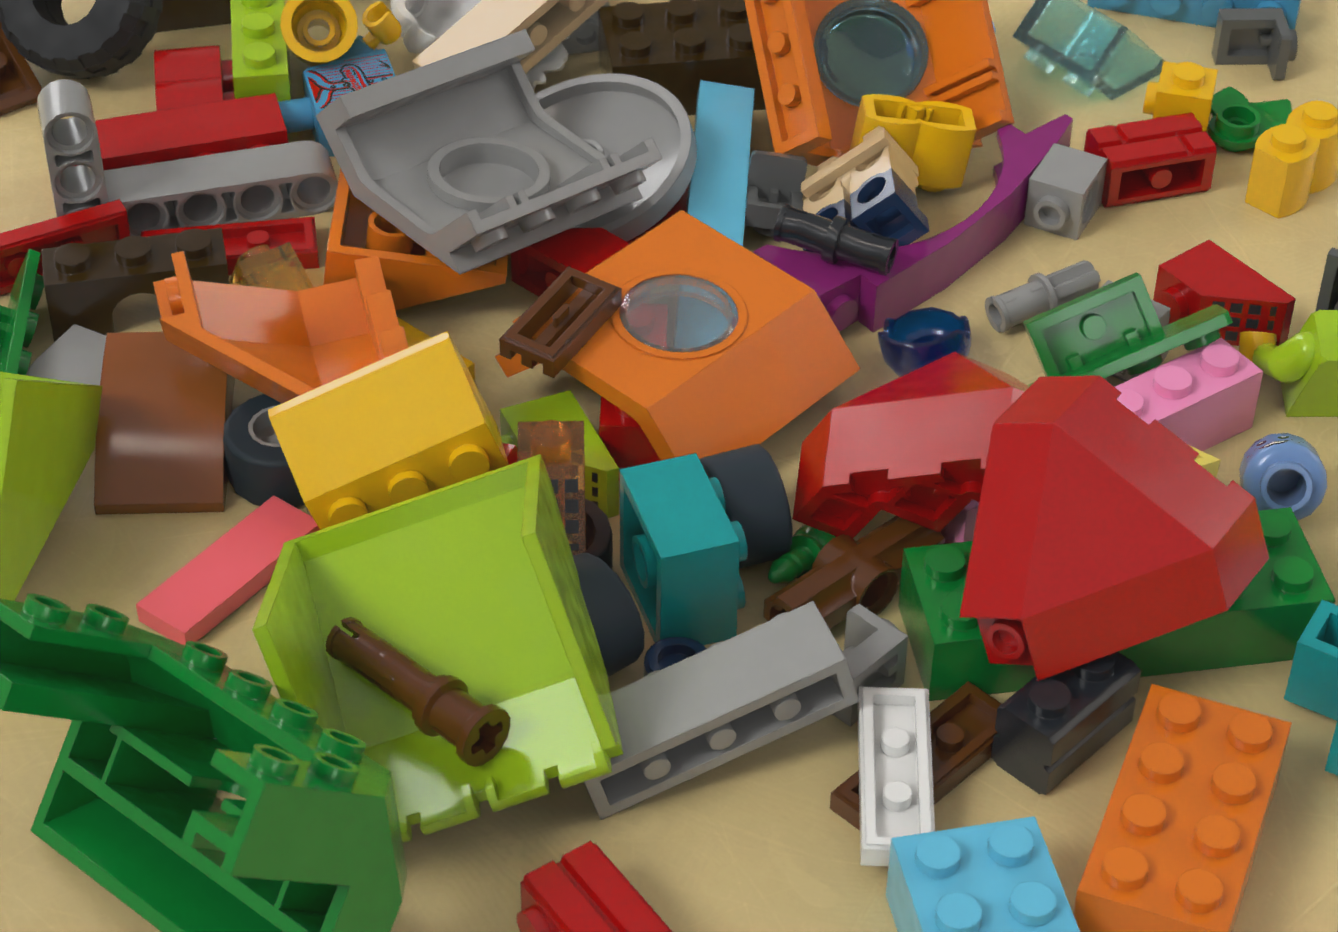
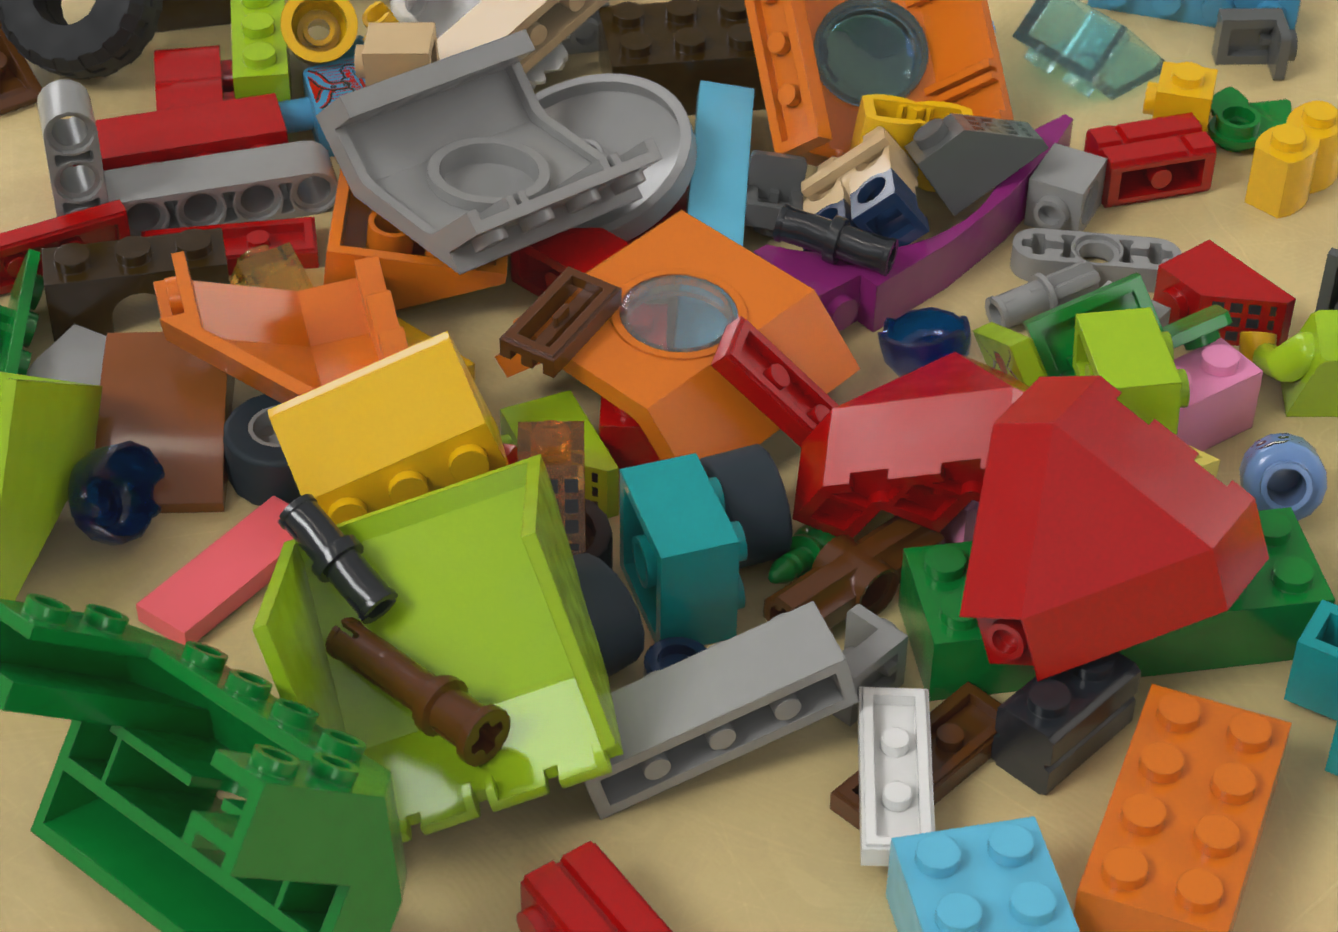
none -> hair [68,440,165,546]
none -> black pin [278,494,398,624]
none -> tan brick [354,22,439,87]
none -> red tile [711,316,839,447]
none -> dark grey slope [905,113,1048,216]
none -> lime tile [973,322,1048,387]
none -> light grey beam [1010,228,1182,293]
none -> lime brick [1072,307,1190,435]

